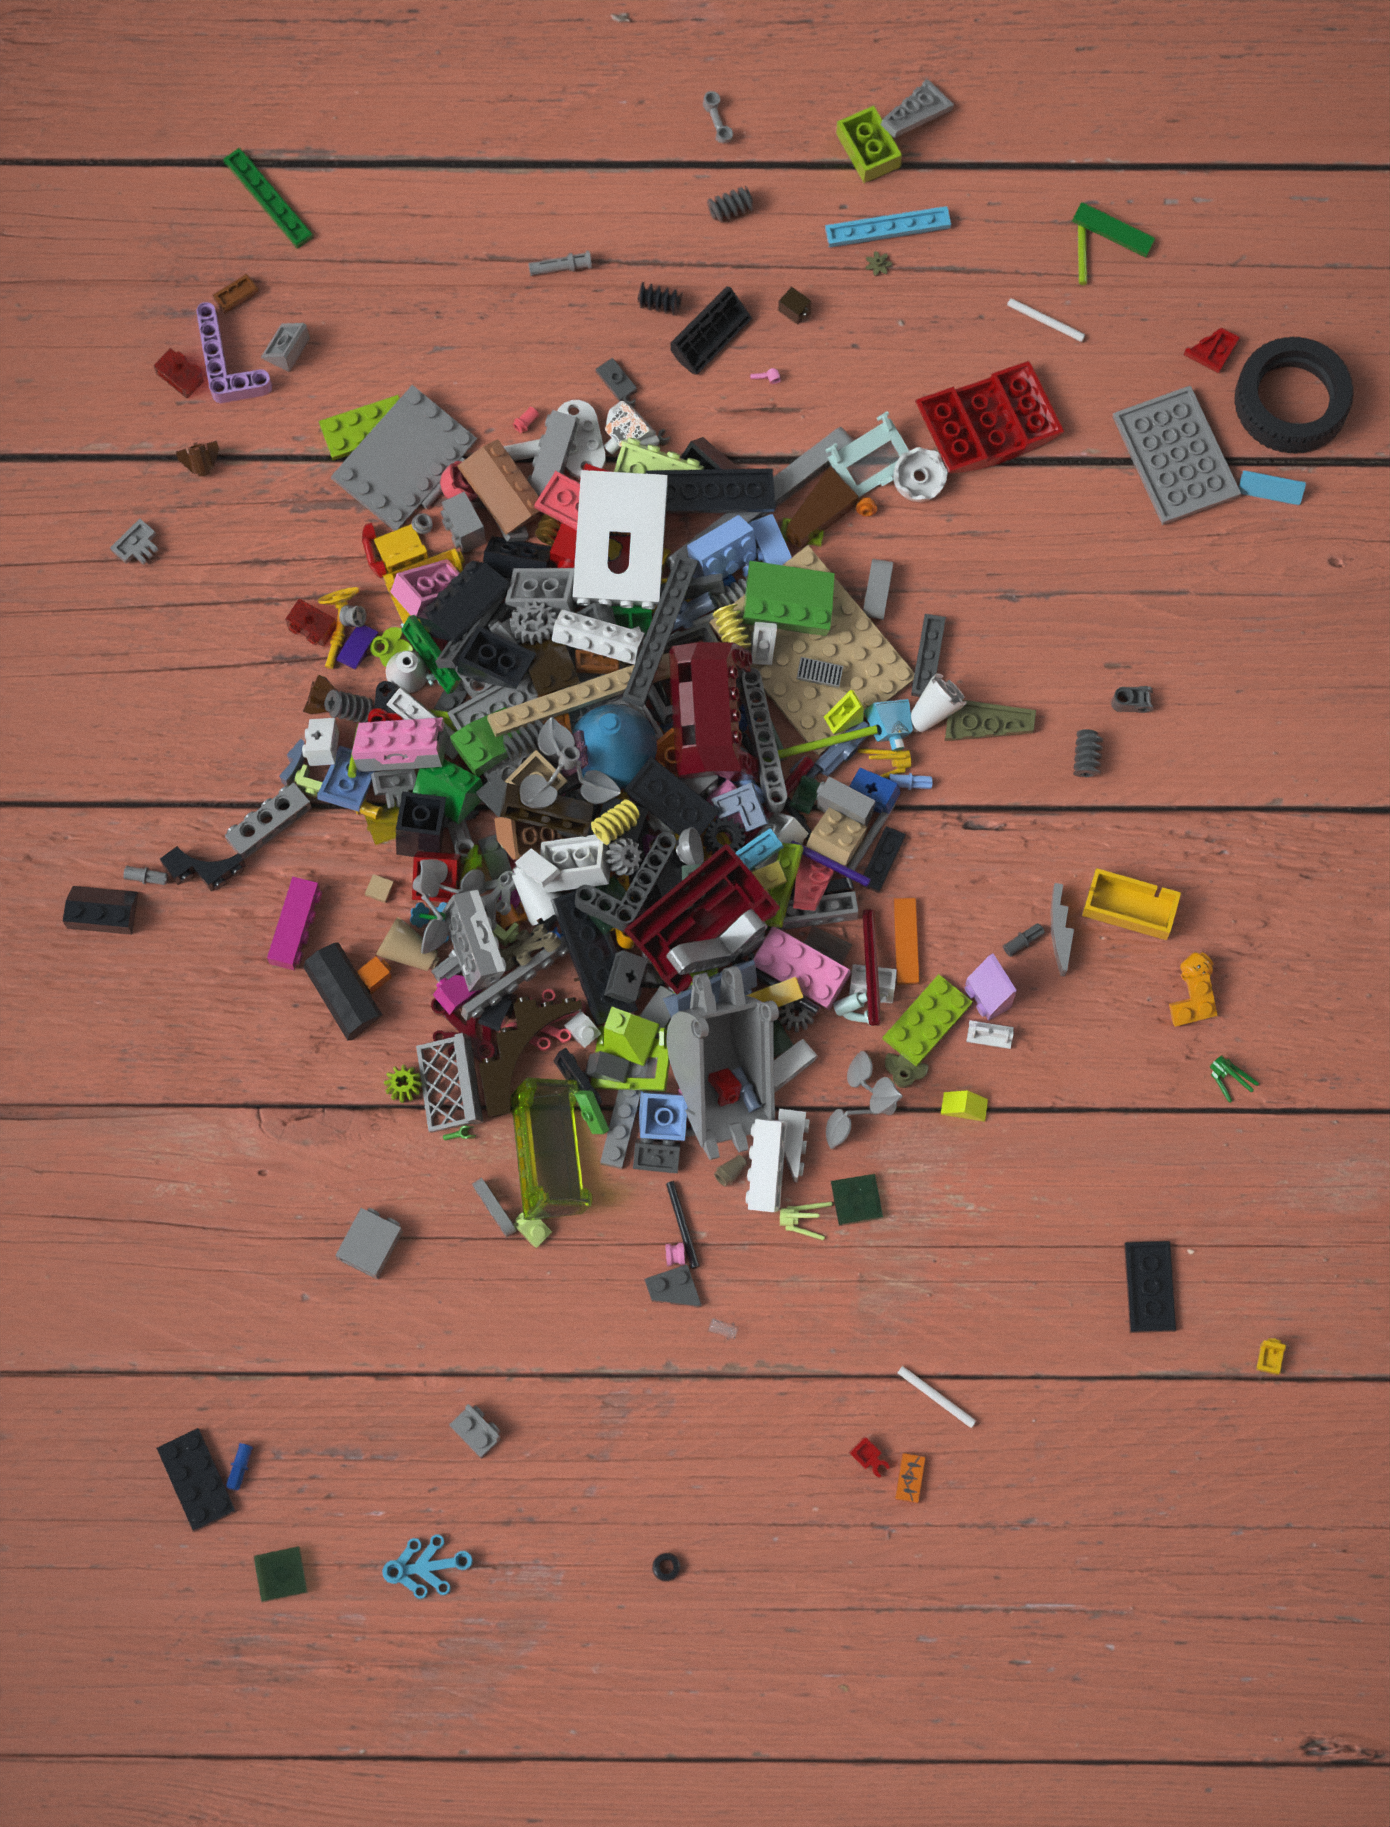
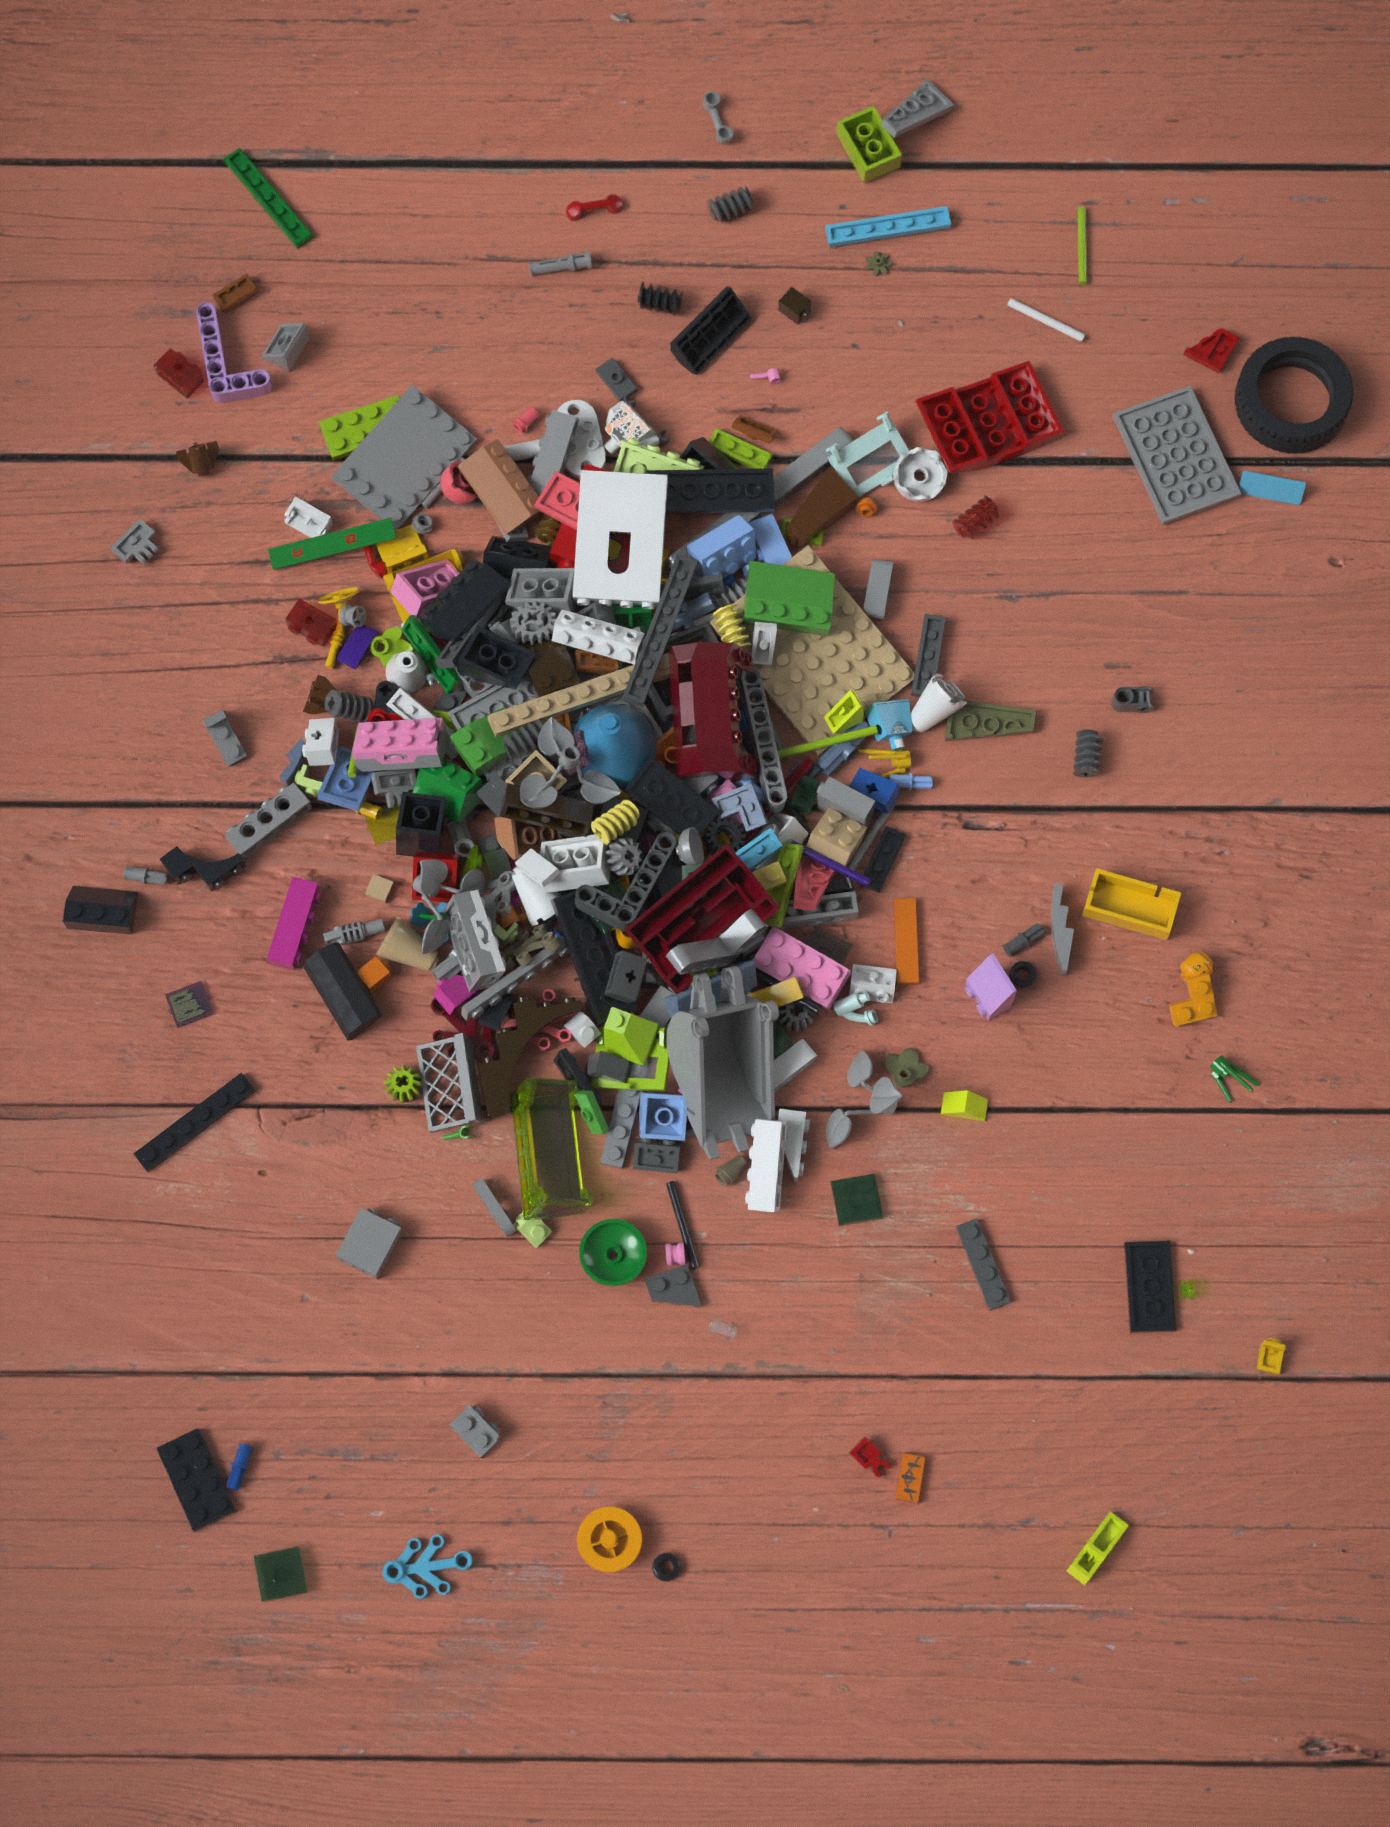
light grey brick [440,491,486,554] -> none
red bracket [708,1068,742,1107] -> none
sand blue pin [731,1067,762,1113] -> none
yellowish green plant [780,1202,833,1240] -> none
tile [796,657,843,688] -> none
dark red axle [862,909,881,1026] -> none
lime plate [882,974,973,1067] -> none
white bar [898,1366,976,1428] -> none
white hinge [966,1020,1014,1049] -> none
green tile [1072,202,1155,258] -> none
none -> black plate [133,1073,256,1173]
none -> piece [165,981,214,1028]
none -> light grey bracket [201,710,247,766]
none -> green tile [268,518,397,570]
none -> white hinge [284,497,333,538]
none -> light grey hinge [323,919,385,946]
none -> red bar [566,194,623,221]
none -> light orange wheel [577,1507,642,1572]
none -> green dish [579,1219,647,1287]
none -> lime tile [709,428,773,469]
none -> dark orange plate [732,415,778,444]
none -> clear red piece [952,495,1000,539]
none -> dark grey plate [955,1218,1010,1311]
none -> black piece [1009,961,1036,988]
none -> neon yellow slope [1066,1511,1129,1585]
none -> clear neon green bush [1180,1279,1194,1300]

